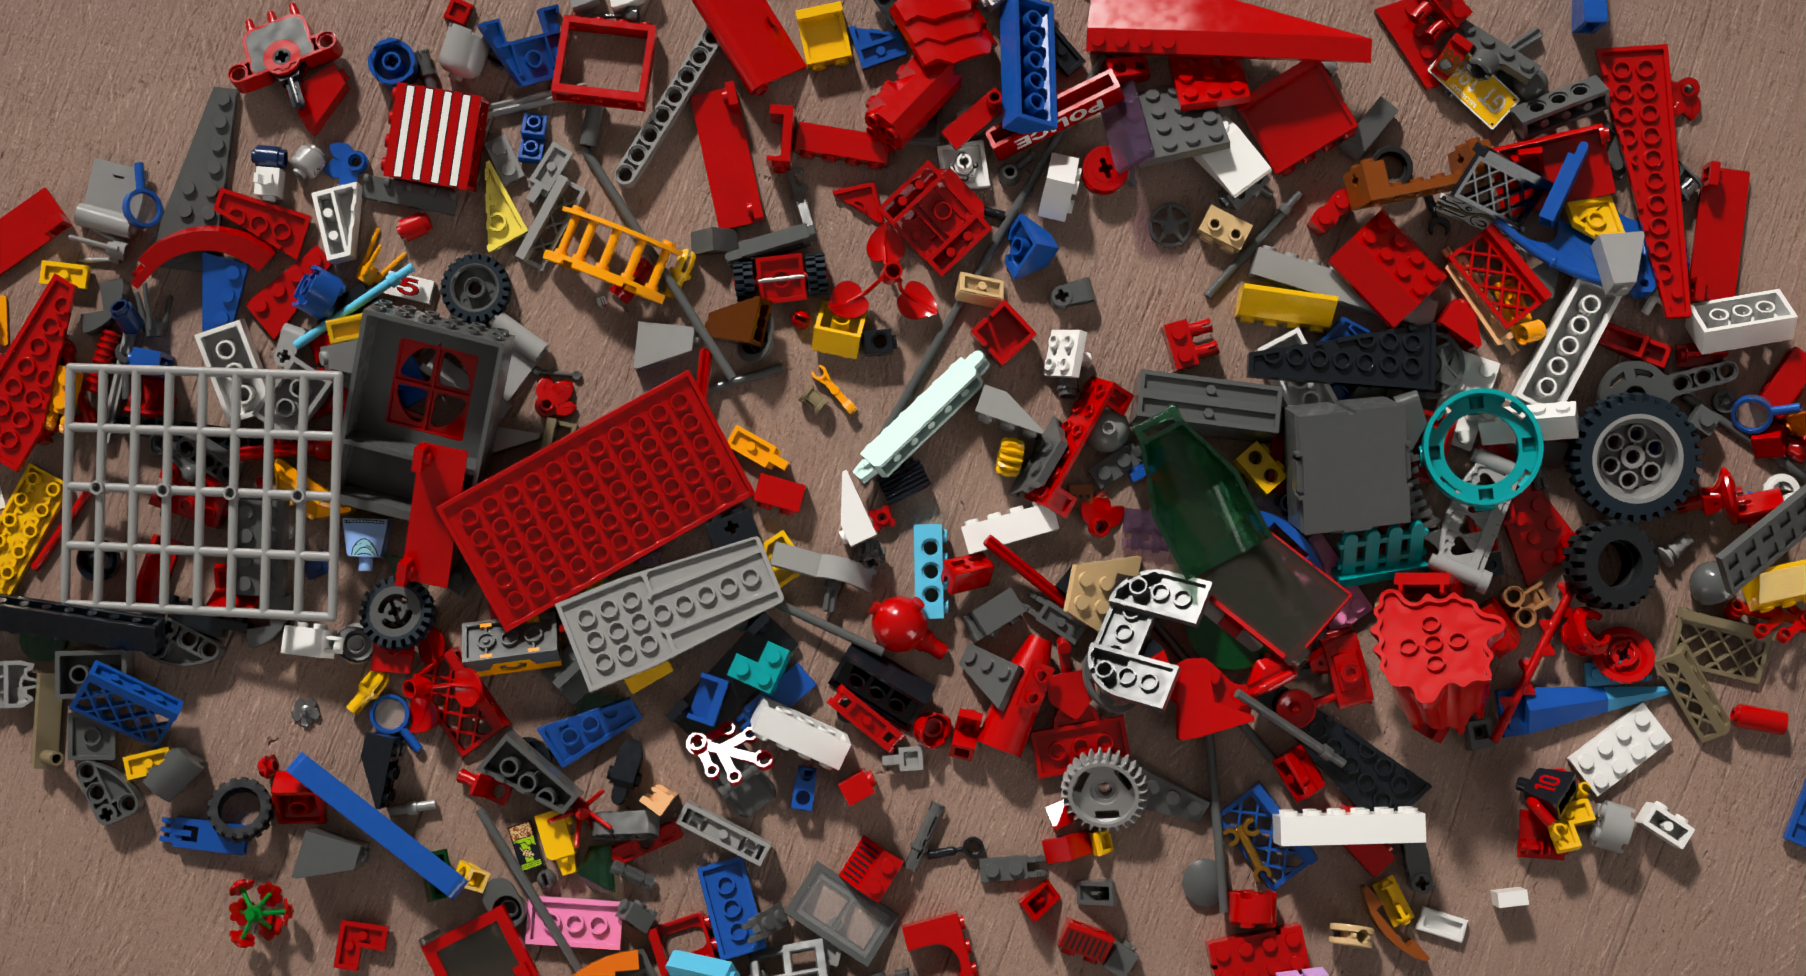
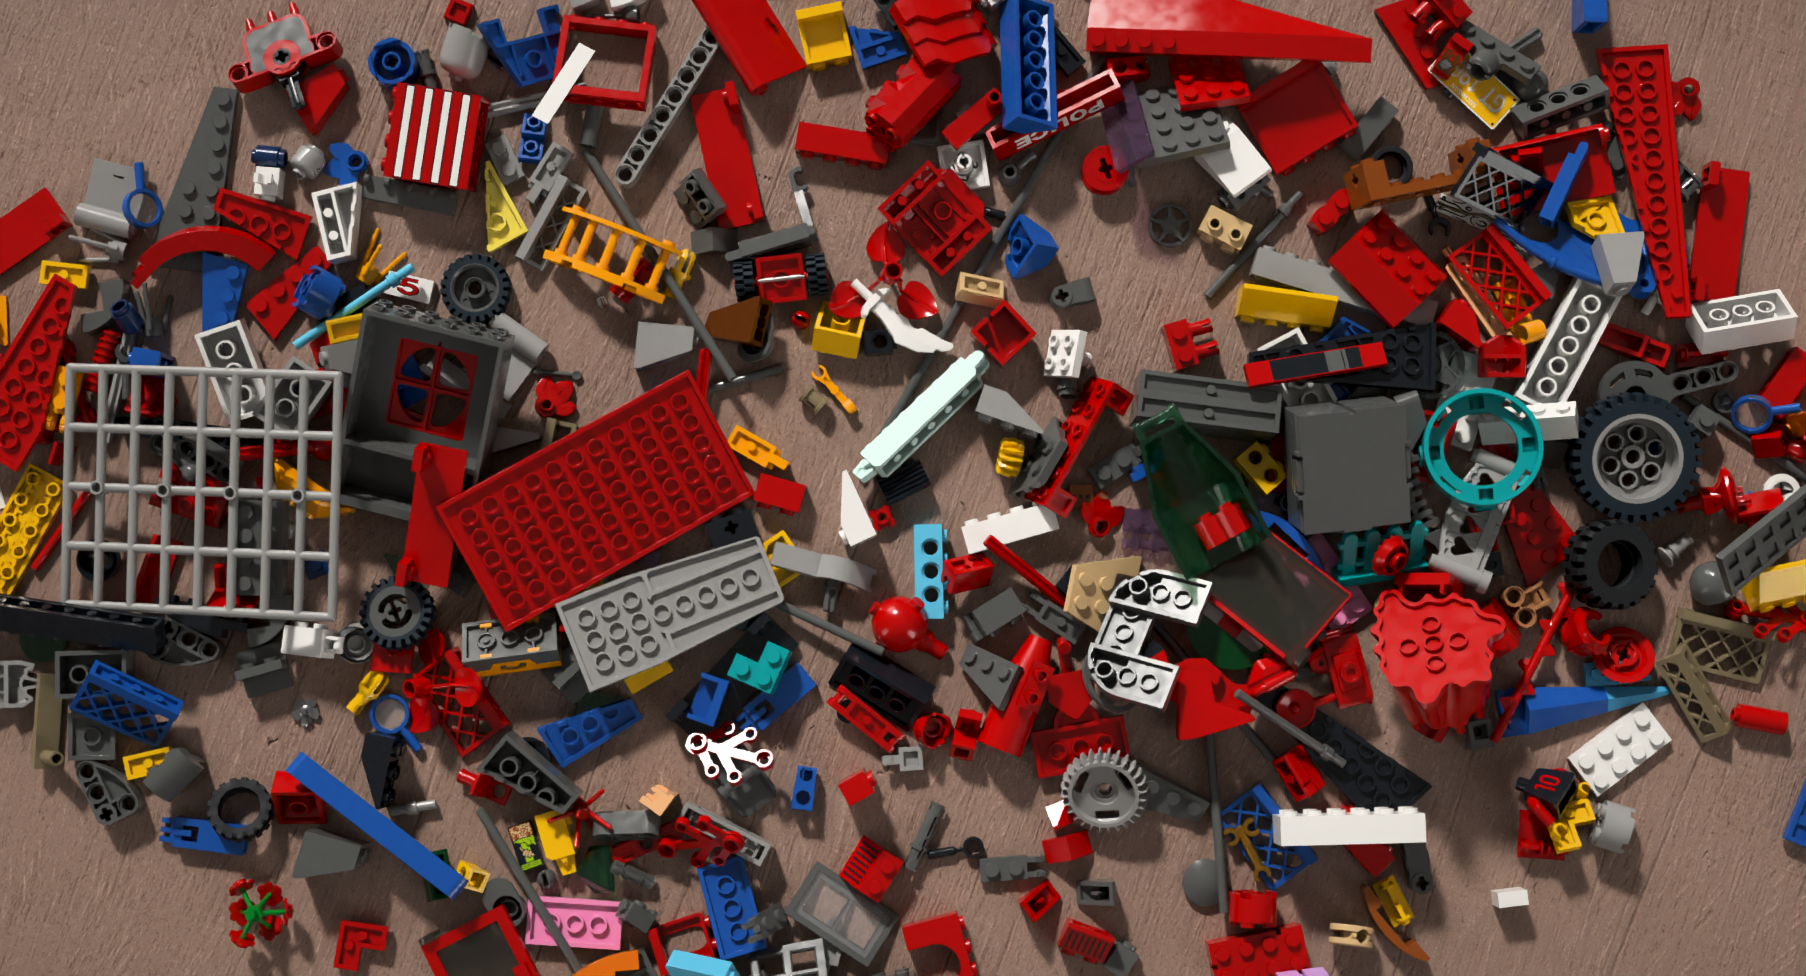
red plate [258,754,279,779] -> none
light grey piece [273,323,309,368] -> none
light blue torso [343,518,392,571] -> none
red brick [396,212,433,242] -> none
black hinge [606,738,643,806] -> none
white brick [750,695,851,770] -> none
red panel [766,104,796,174] -> none
red tile [833,181,884,225] -> none
dark grey gear [858,540,886,569] -> none
white brick [1038,152,1082,222] -> none
light grey cylinder [1086,407,1130,453] -> none
yellow slope [1088,828,1114,856] -> none
white tile [1415,906,1469,943] -> none
white brick [1635,801,1695,849] -> none
none -> red slope [47,441,77,466]
none -> dark grey bracket [234,641,294,698]
none -> white sticker [532,43,595,124]
none -> red plant [657,815,745,868]
none -> dark grey brick [673,168,728,230]
none -> white sword [850,278,953,353]
none -> red brick [1194,501,1252,551]
none -> tile [1243,342,1388,389]
none -> red piece [1371,535,1409,576]
none -> red slope [1477,335,1527,378]

